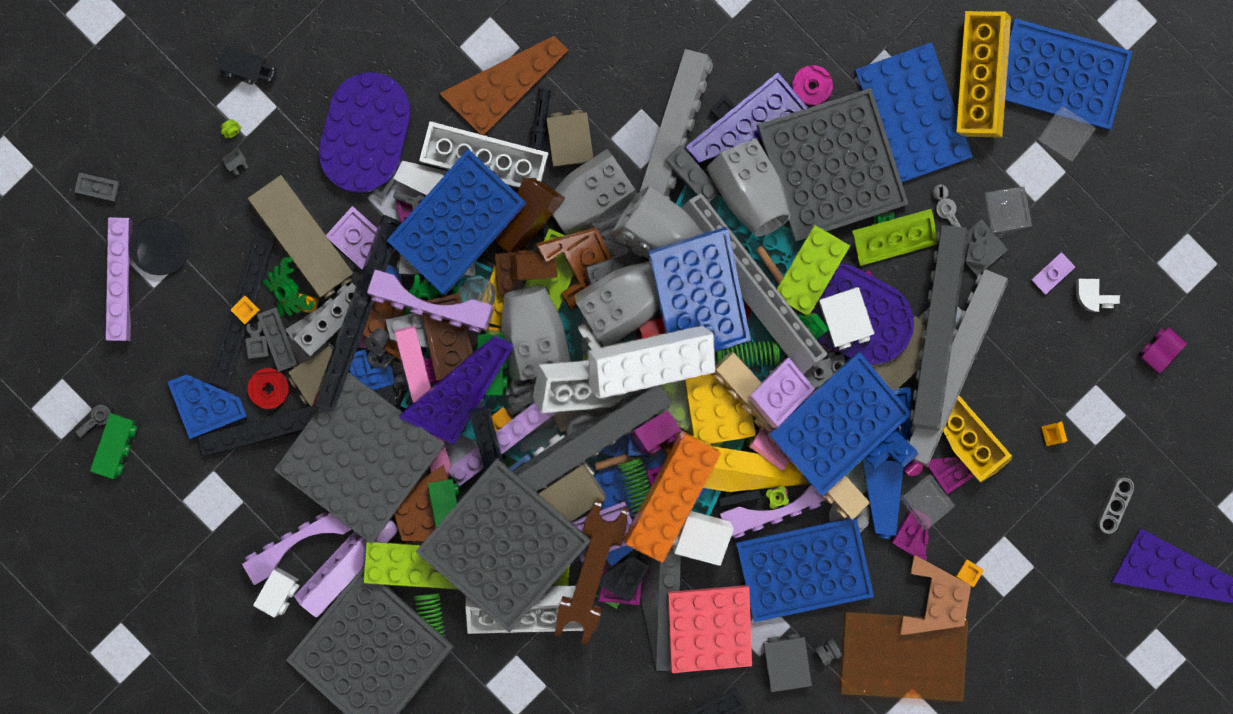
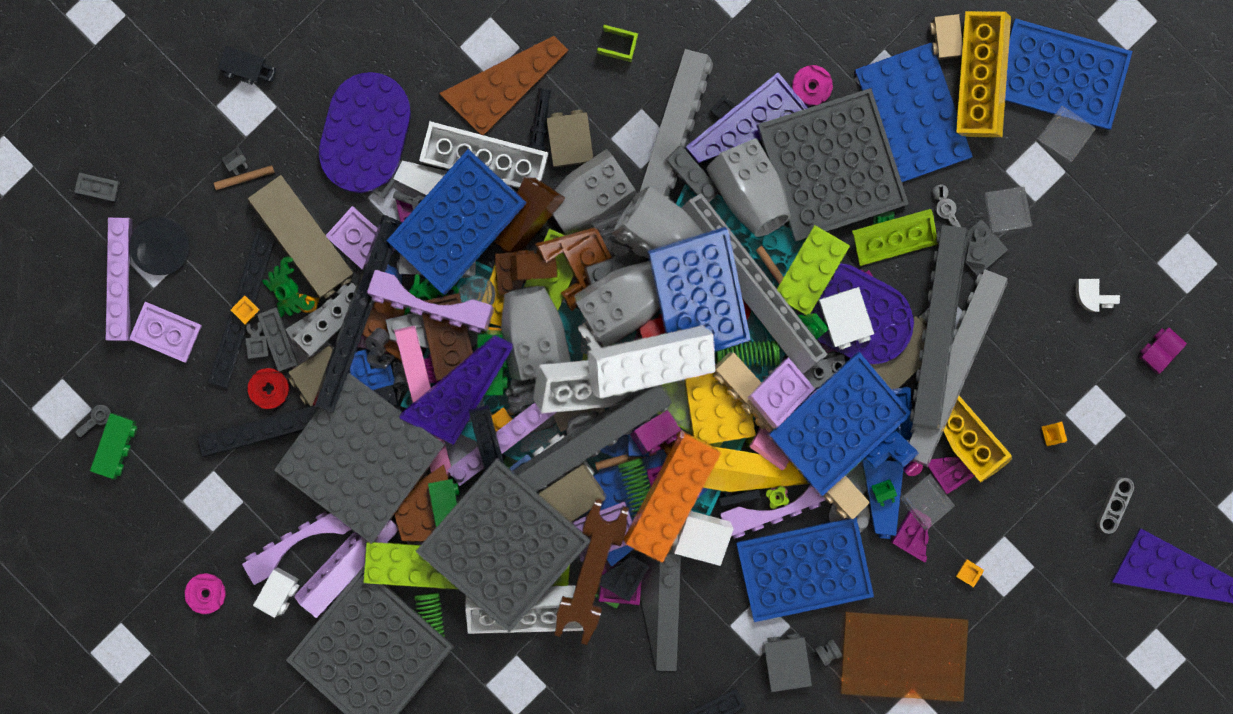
blue plate [167,375,247,439] -> none
lime plate [221,119,242,138] -> none
coral plate [667,585,752,673] -> none
nougat wing [900,556,971,635] -> none
lavender plate [1031,252,1075,295] -> none
none -> lavender plate [129,302,202,363]
none -> dark pink plate [184,573,226,614]
none -> medium nougat bar [214,165,275,190]
none -> lime piece [597,25,638,62]
none -> green tile [871,479,897,507]
none -> tan brick [930,14,963,60]

